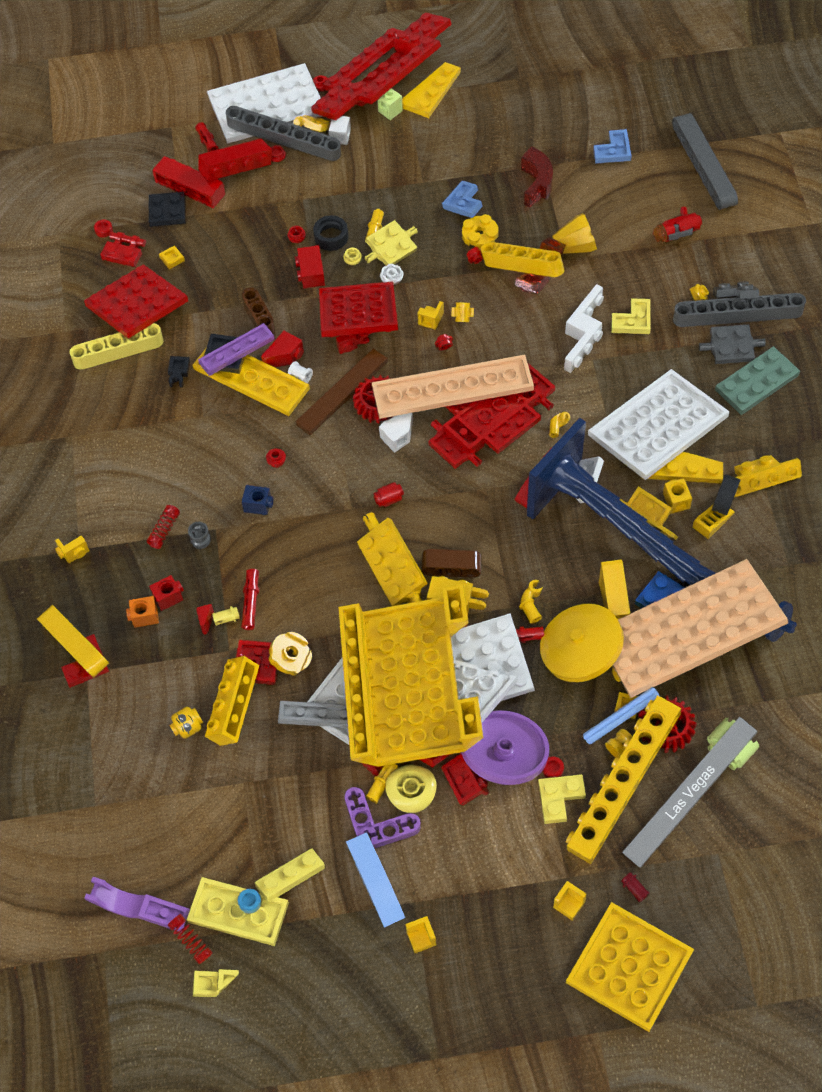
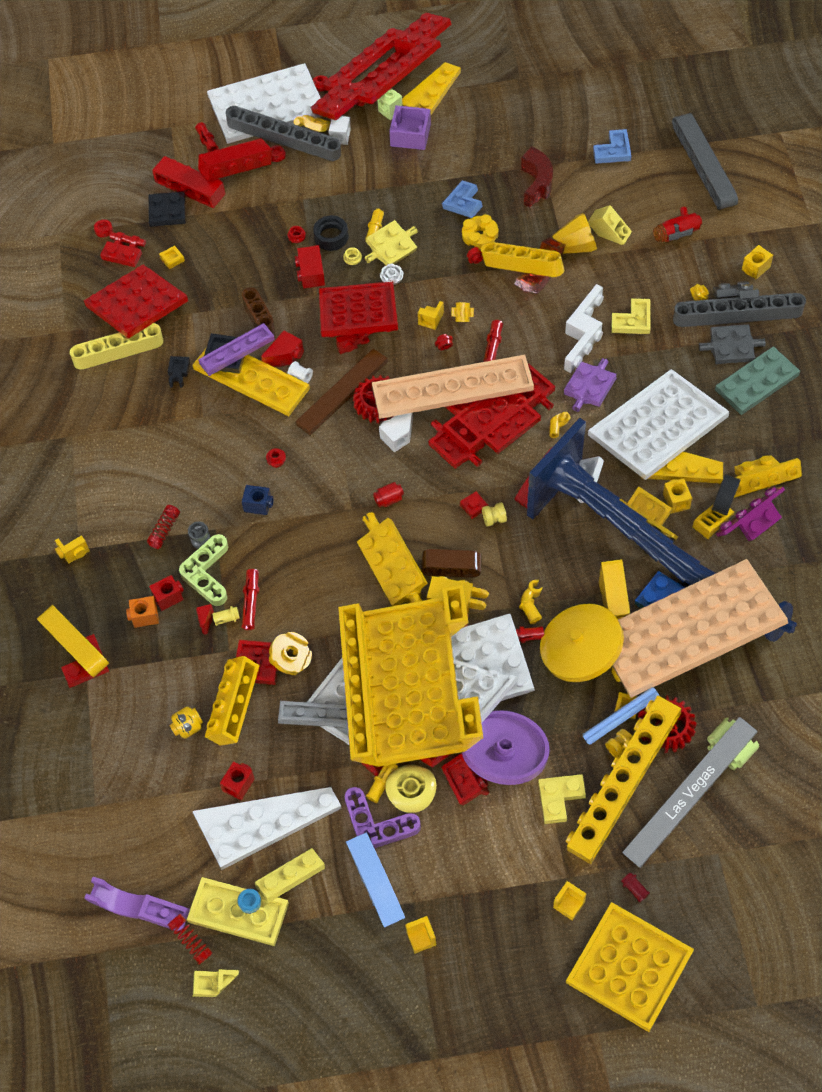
red tile [542,756,564,778] -> none
none -> yellowish green beam [179,534,228,606]
none -> white wing [193,787,341,870]
none -> red brick [220,761,255,801]
none -> medium lavender container [389,105,431,150]
none -> red plate [460,491,488,519]
none -> light yellow wheel [482,502,507,527]
none -> red pin [483,320,503,362]
none -> medium lavender plate [564,358,616,412]
none -> light yellow slope [588,205,632,245]
none -> magenta bracket [716,486,785,541]
none -> yellow brick [742,245,773,279]

